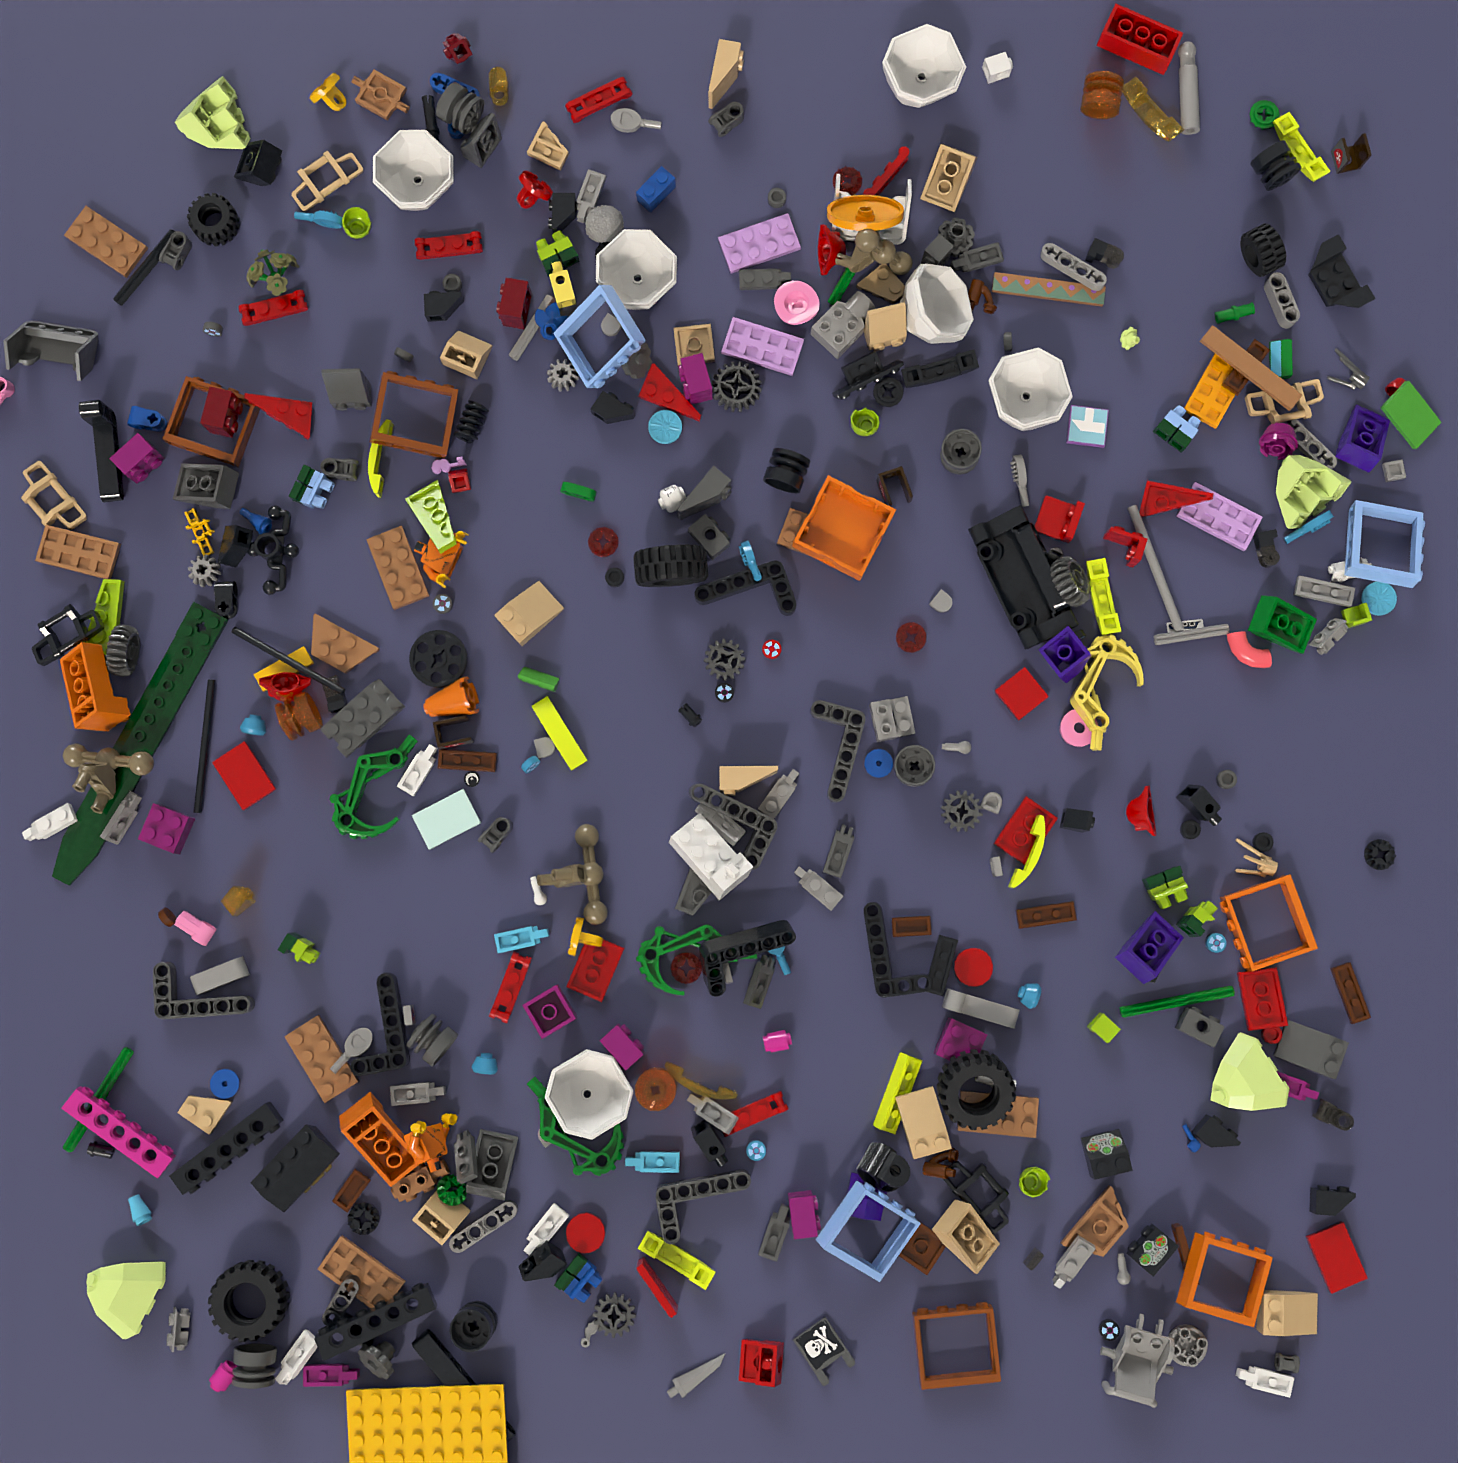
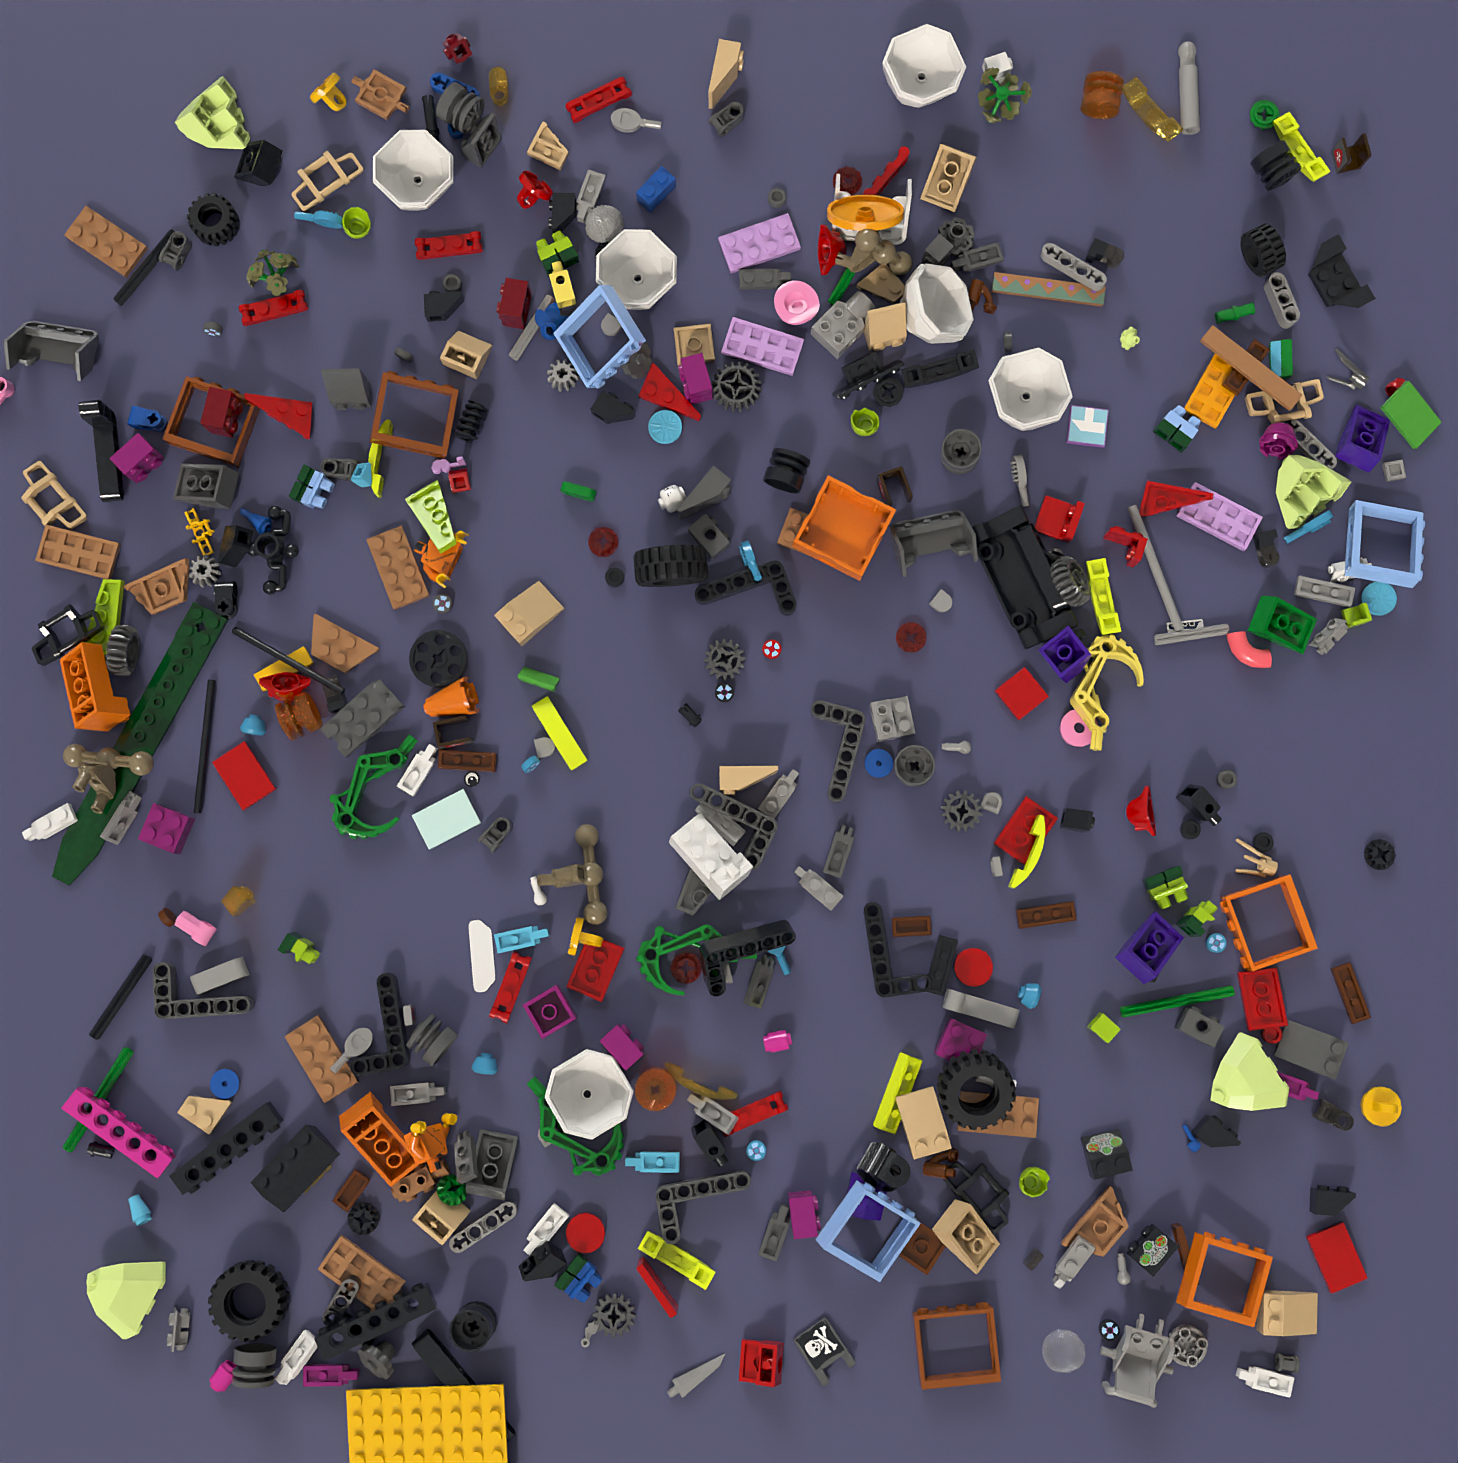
red brick [1096,3,1183,75] -> none
none -> black axle [89,954,152,1040]
none -> medium nougat wing [124,558,189,615]
none -> medium azure slope [351,462,372,487]
none -> white sticker [469,920,495,992]
none -> dark grey windscreen [890,510,978,577]
none -> olive plant [978,67,1032,124]
none -> clear hair [1042,1329,1086,1373]
none -> yellow tile [1360,1086,1402,1126]

